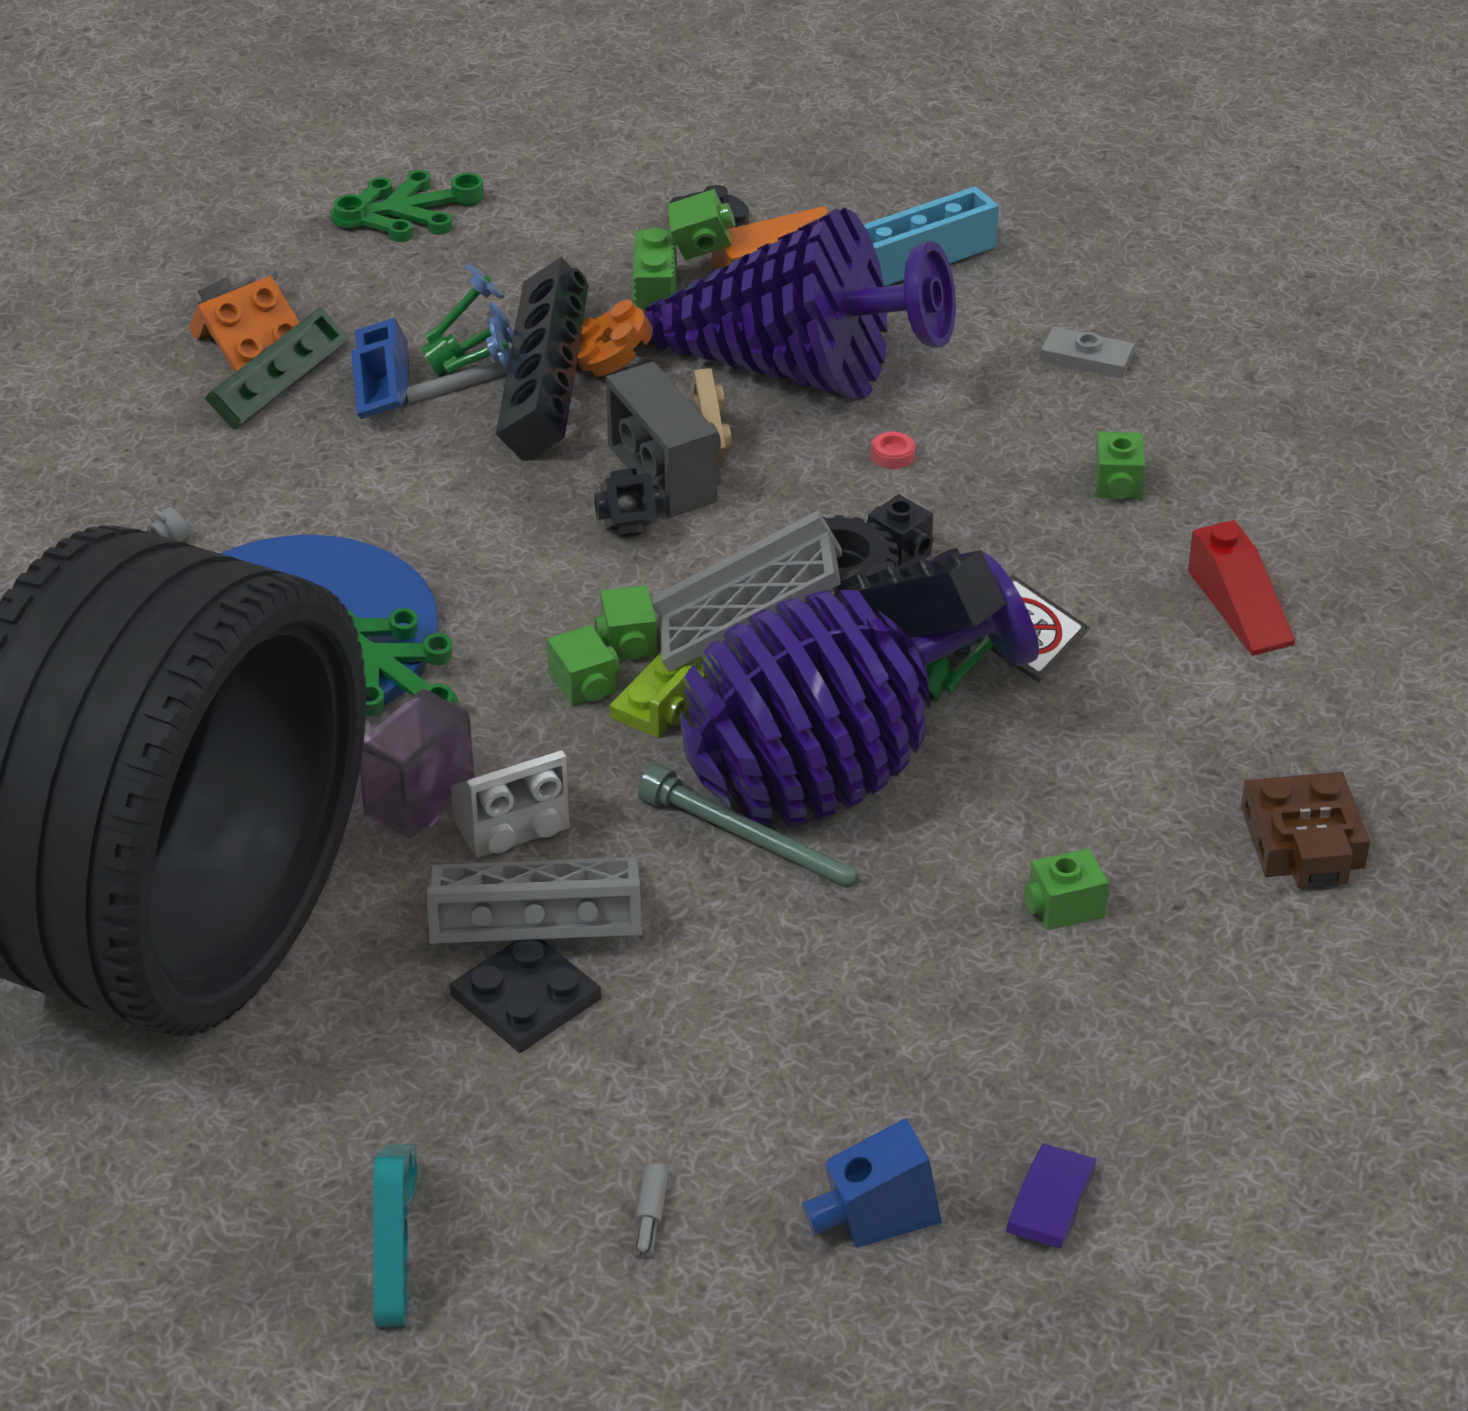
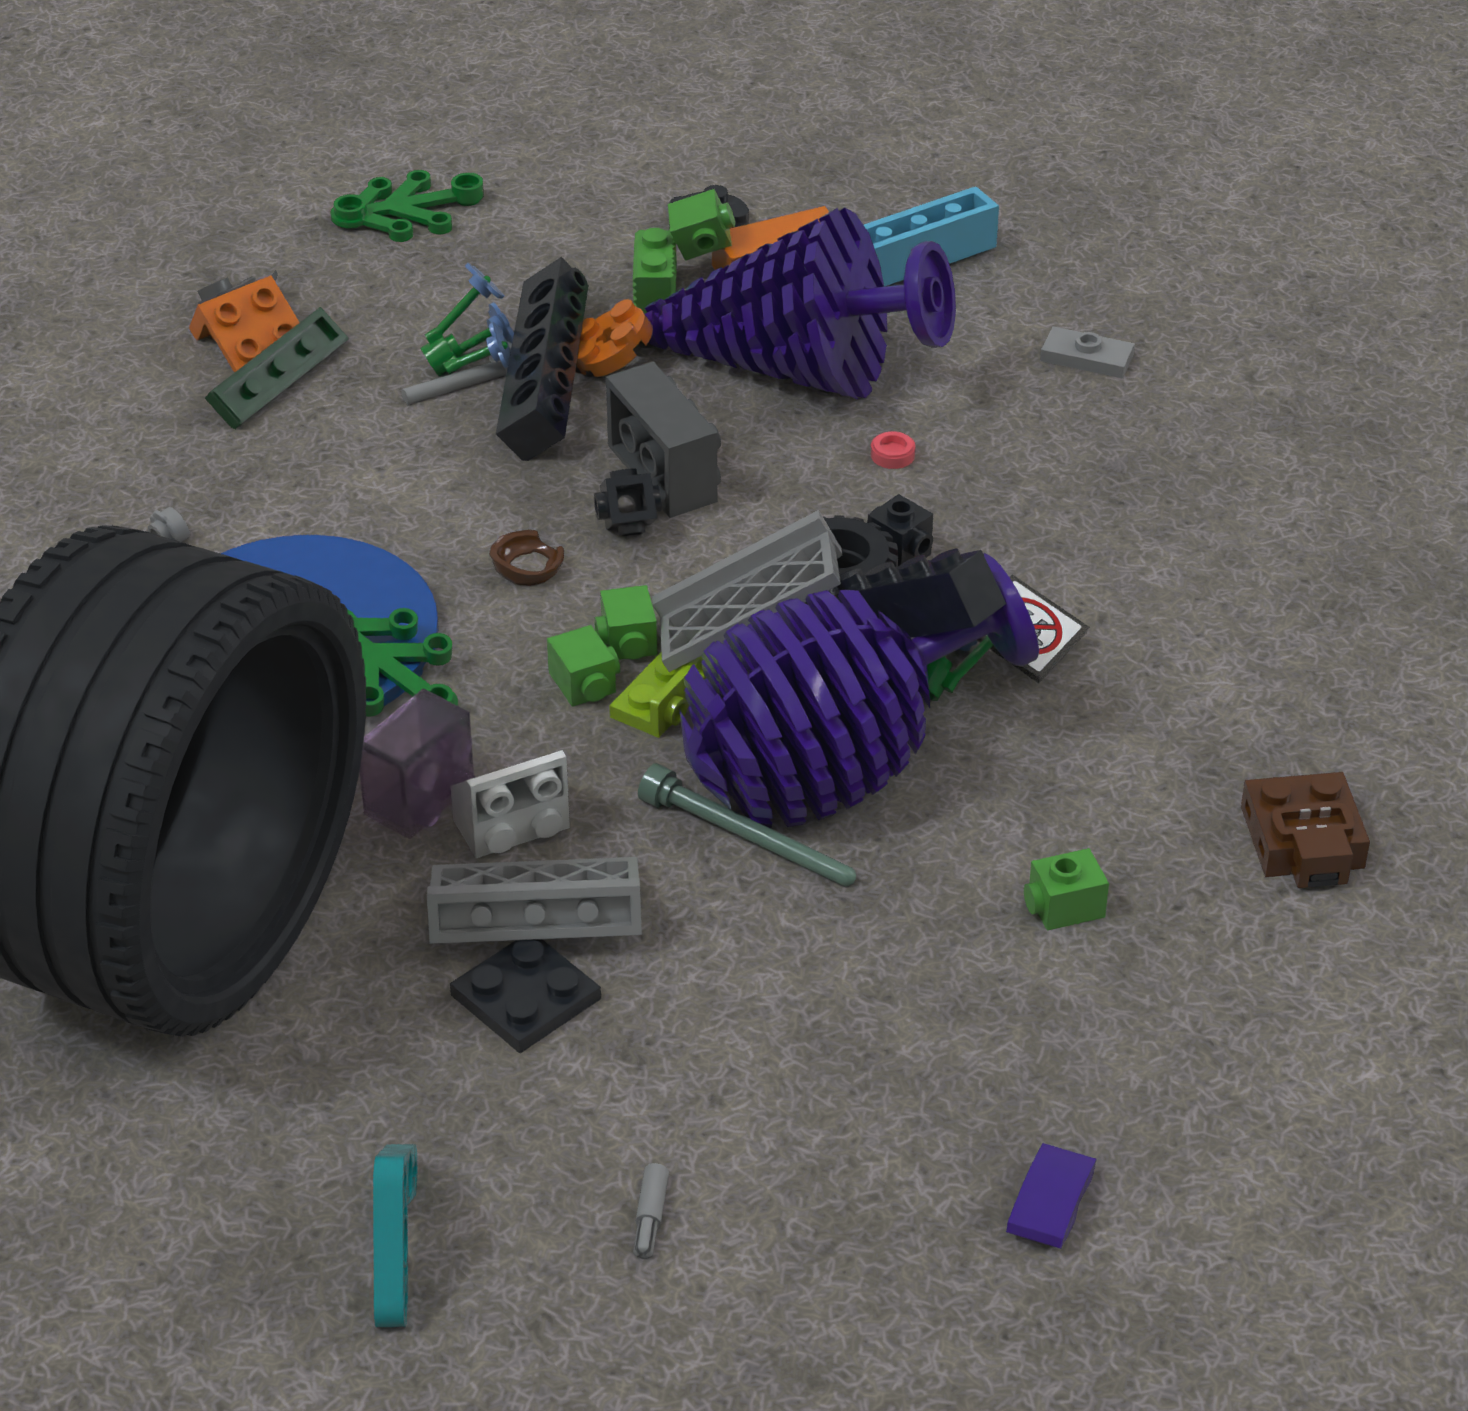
blue slope [351,317,409,420] -> none
tan wing [690,368,732,466] -> none
blue torso [802,1118,942,1248] -> none
bright green brick [1095,431,1145,499] -> none
red slope [1188,520,1295,656] -> none
none -> reddish brown piece [489,529,564,586]

